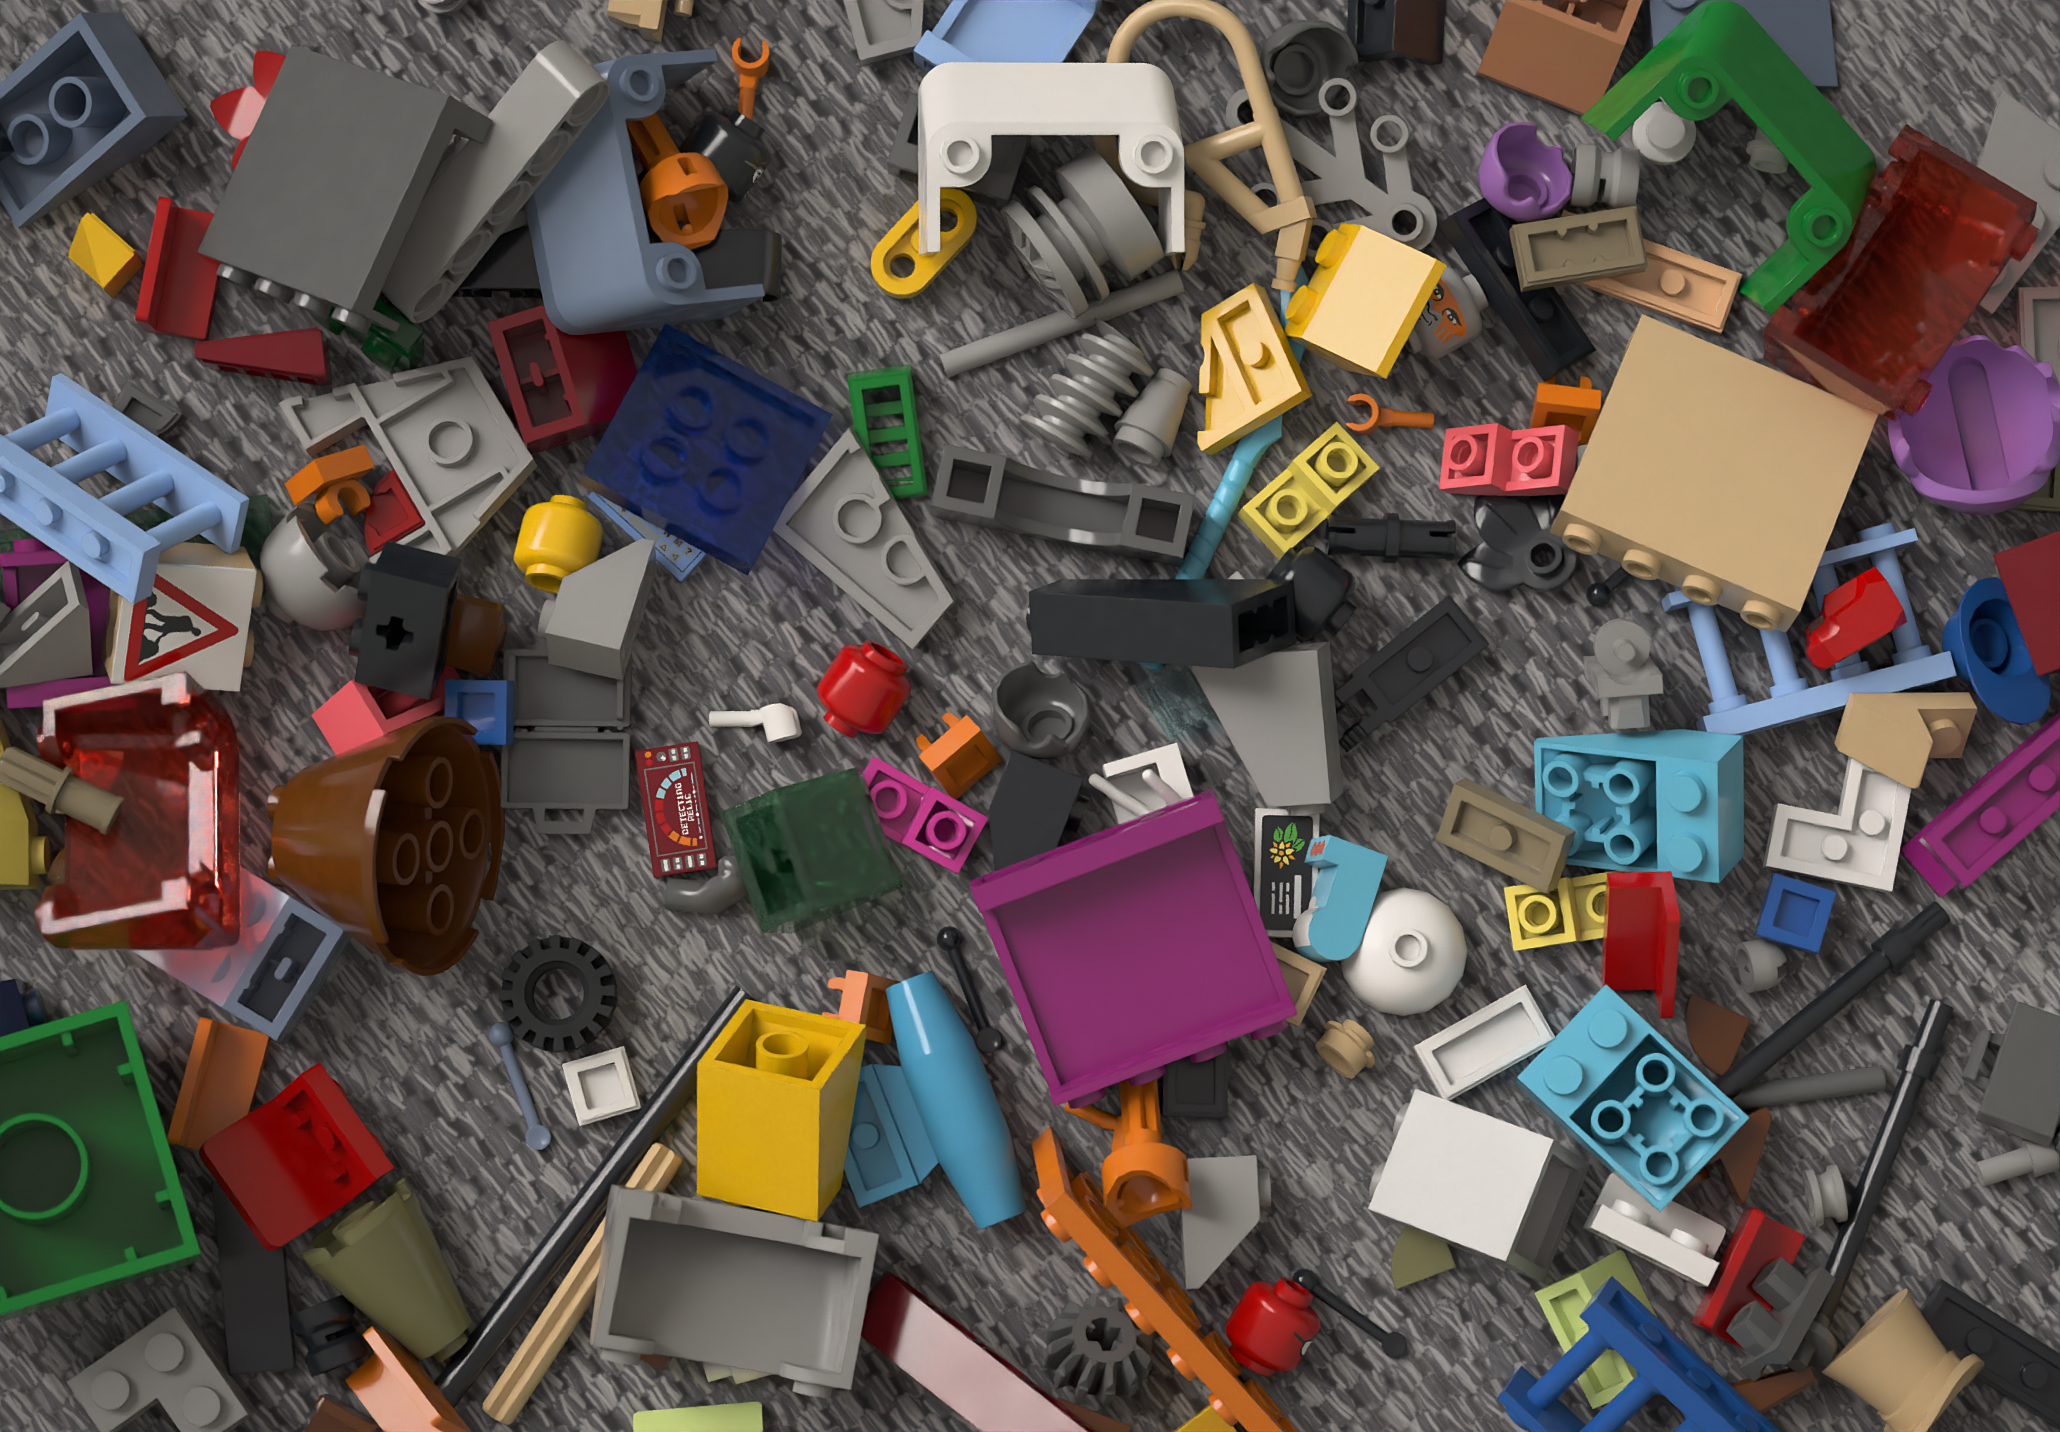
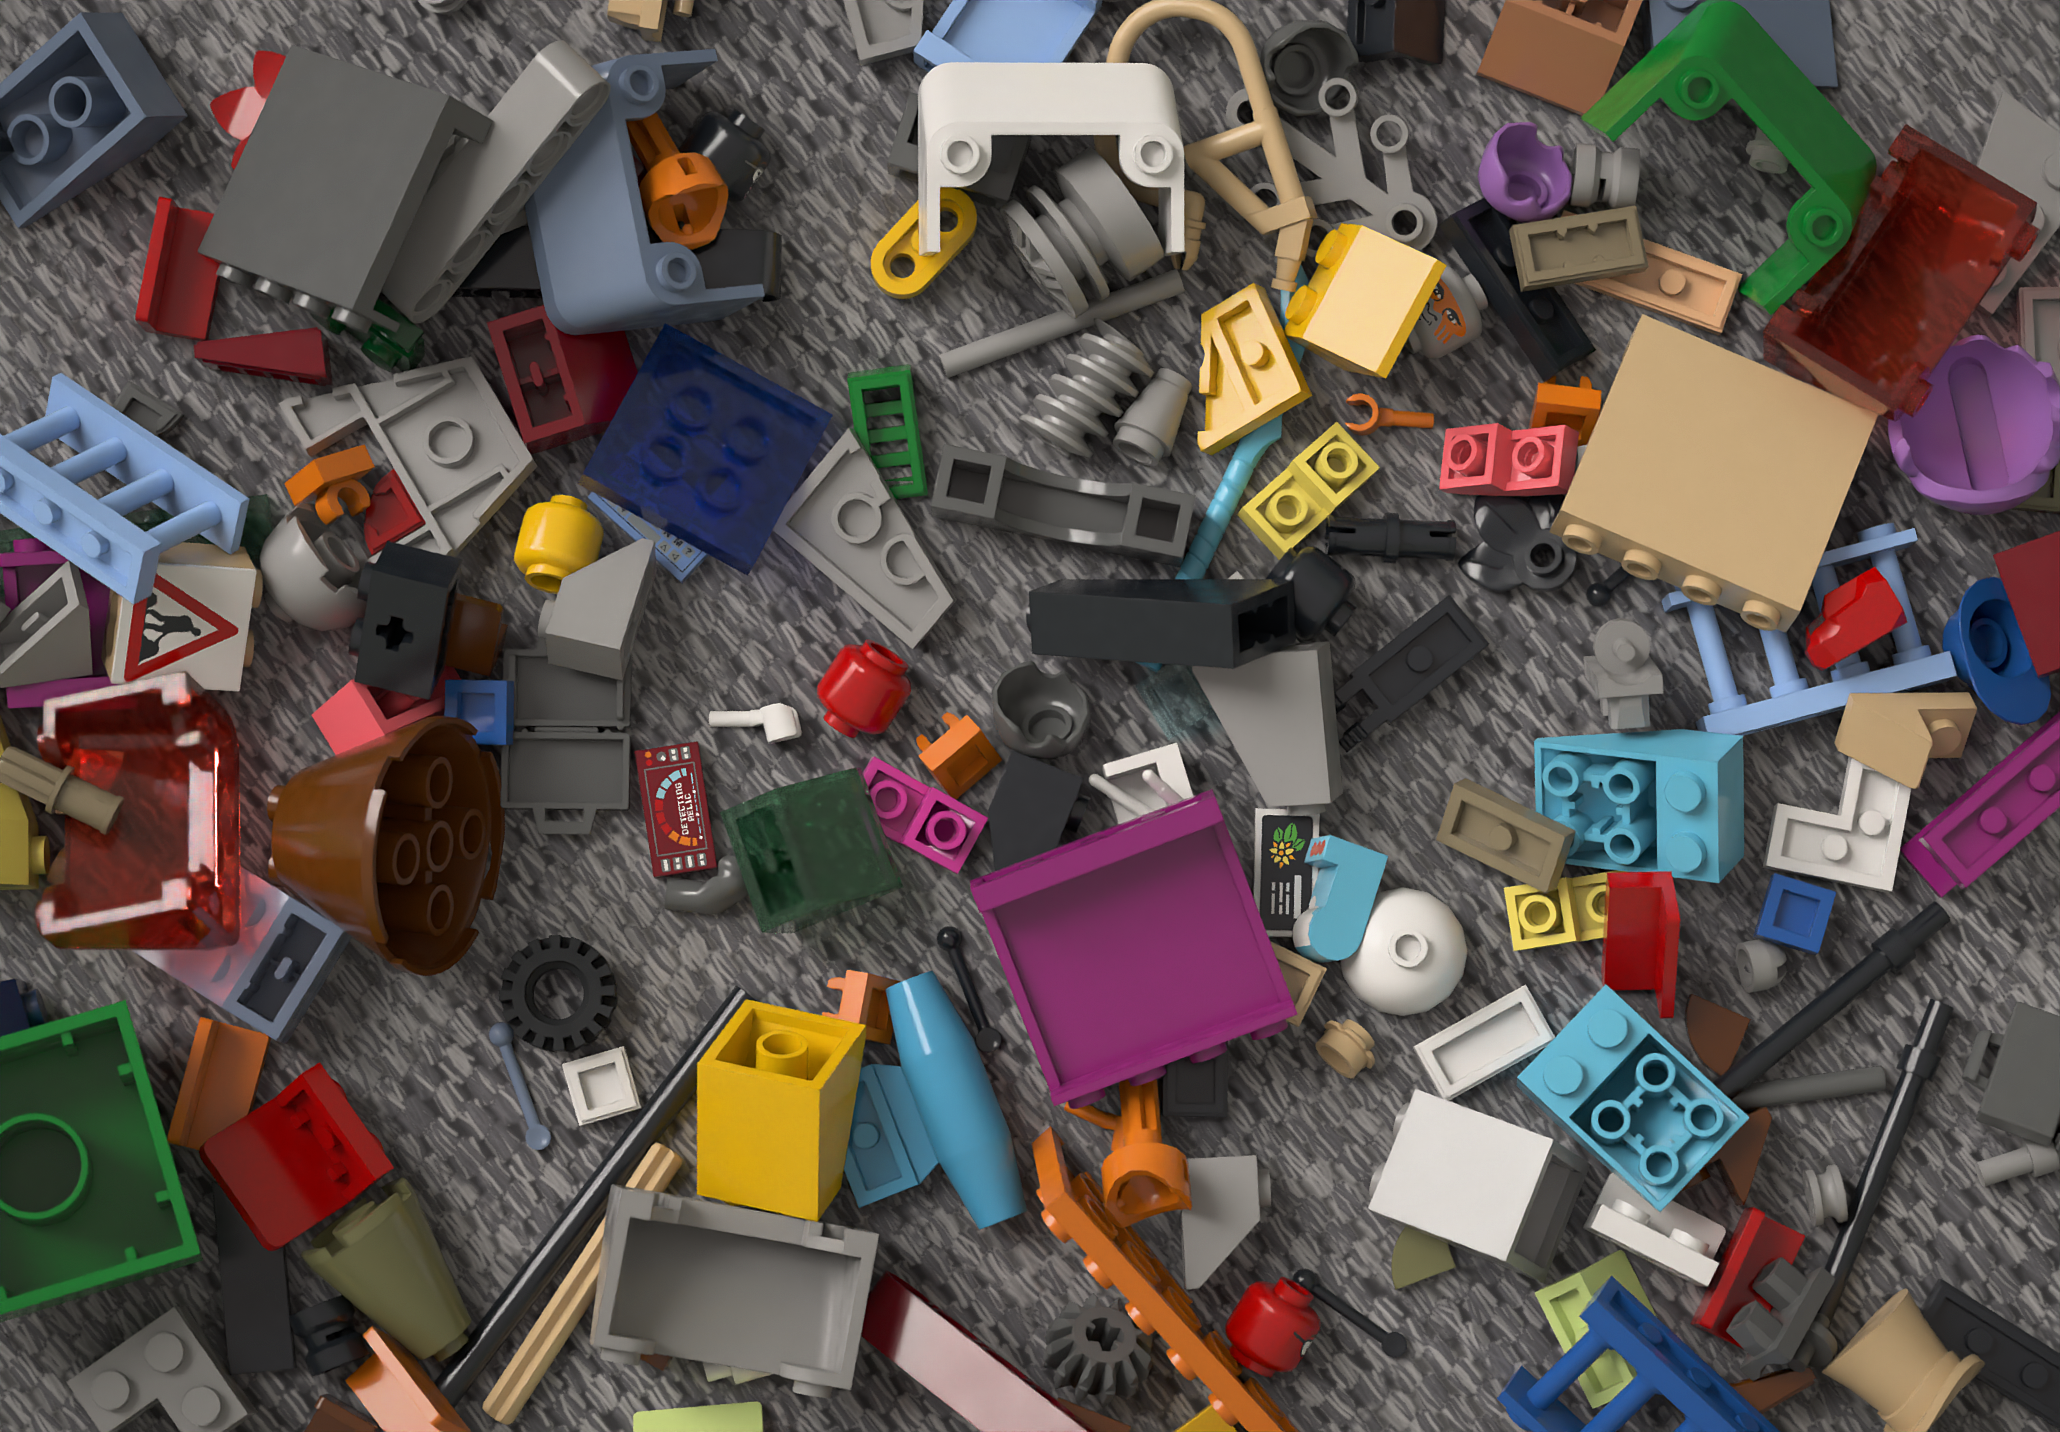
yellow slope [69,212,143,298] -> none
orange hand [732,38,770,120] -> none
white plate [1632,101,1696,165] -> none

